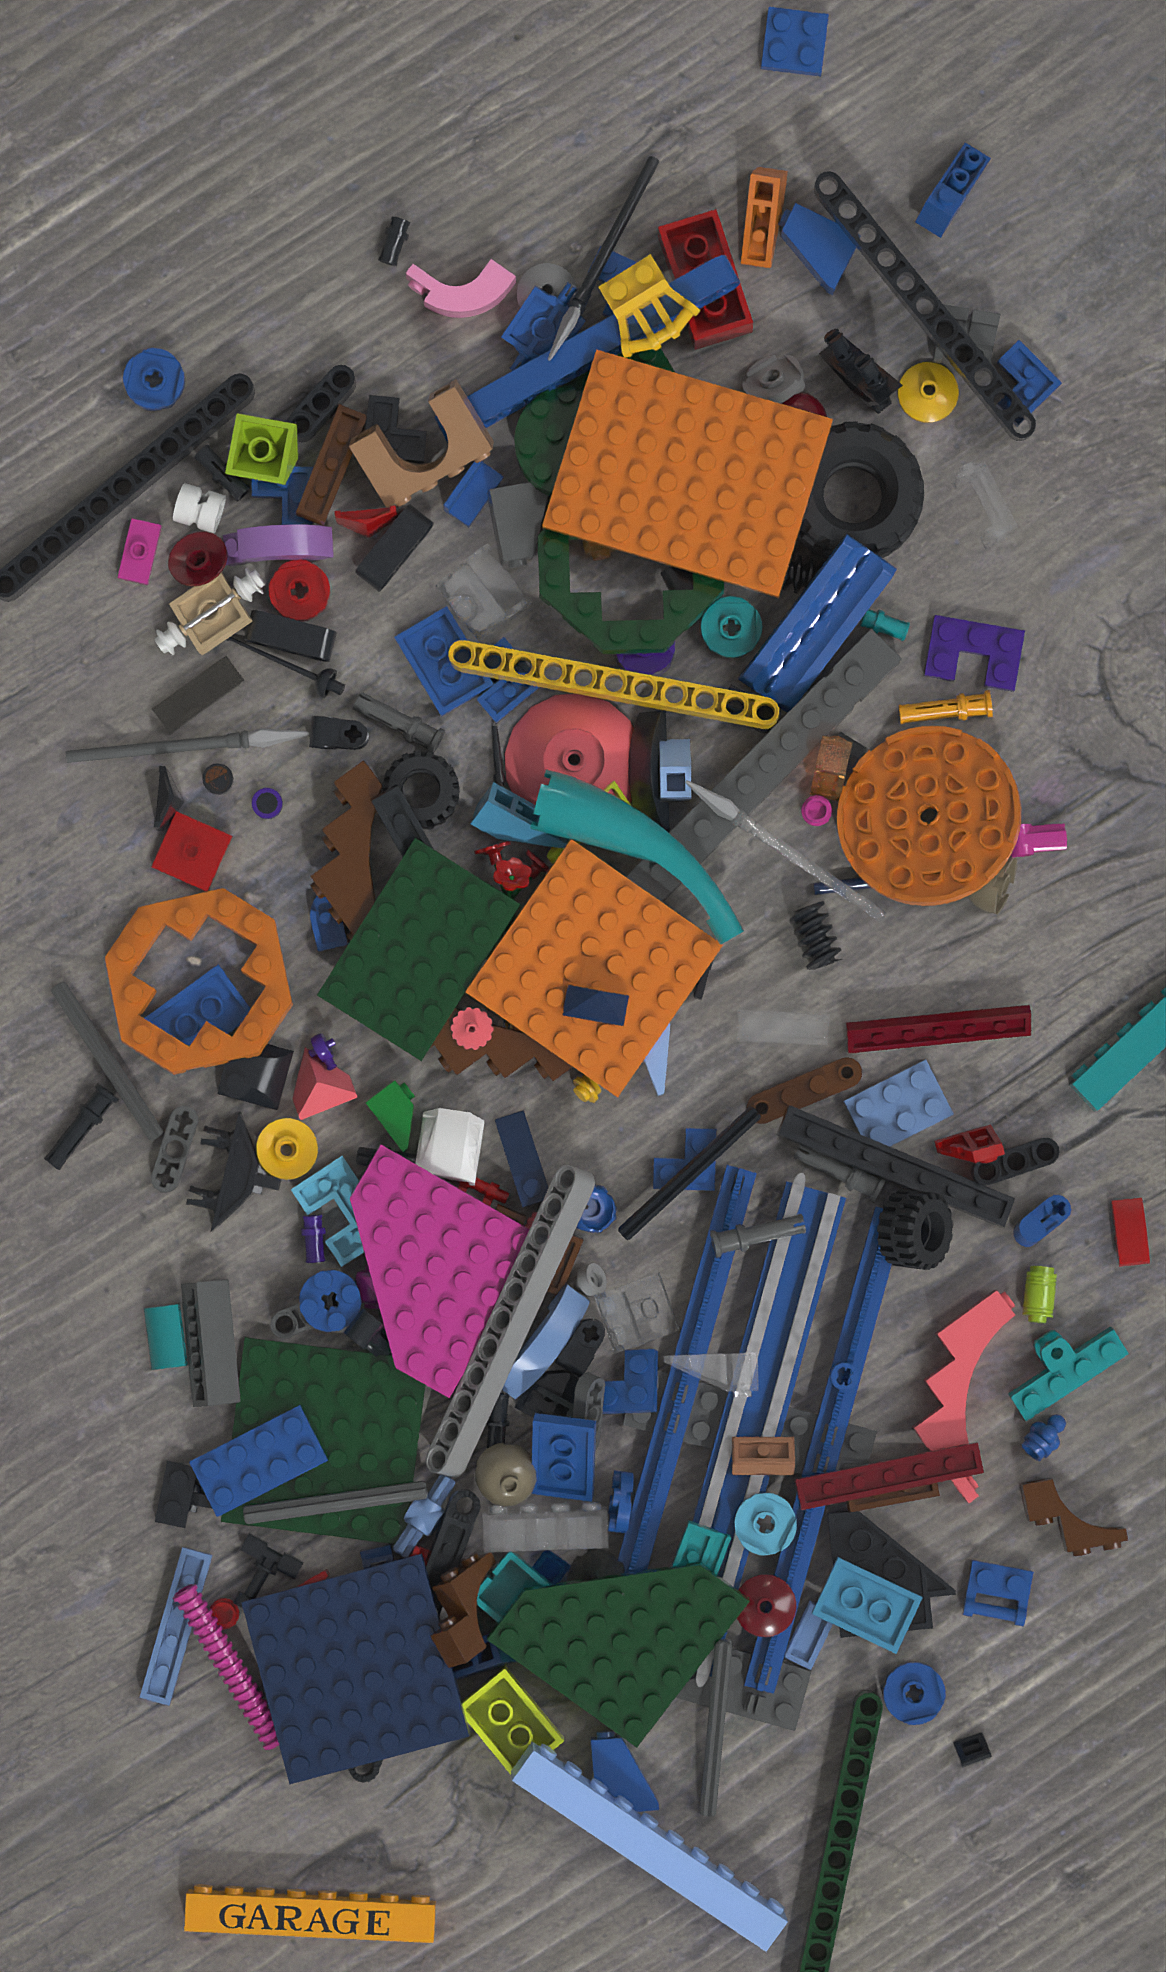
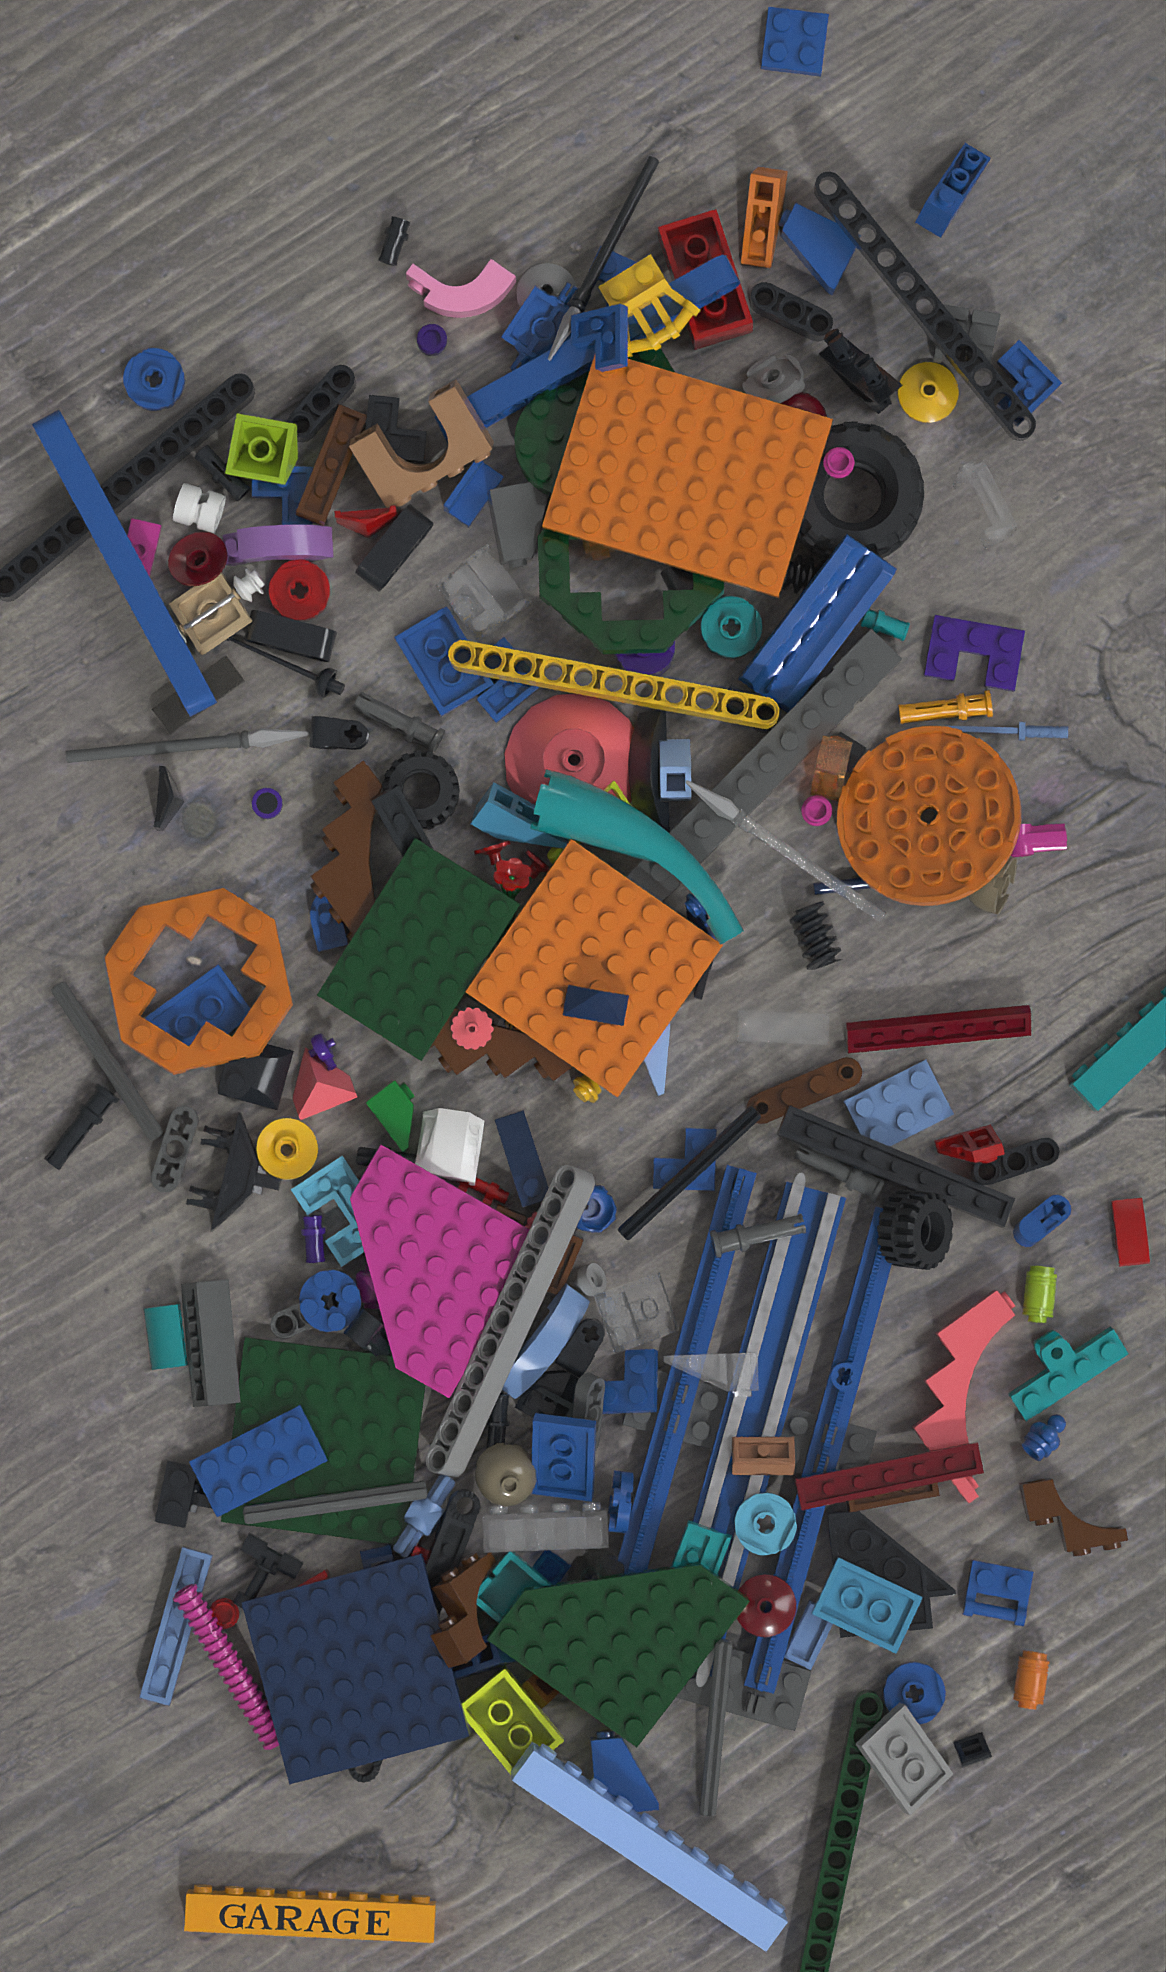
red plate [151,811,233,892] -> none
black tile [202,763,234,795] -> none
black piece [492,726,506,787] -> none
none -> blue beam [32,410,217,717]
none -> dark purple tile [417,324,447,356]
none -> reddish brown plate [521,1673,560,1709]
none -> blue plate [571,304,628,372]
none -> blue piece [685,893,715,939]
none -> black beam [750,282,833,342]
none -> dark pink plate [823,447,855,479]
none -> light grey plate [856,1703,953,1815]
none -> medium blue sword [946,722,1068,741]
none -> orange head [1013,1650,1050,1710]

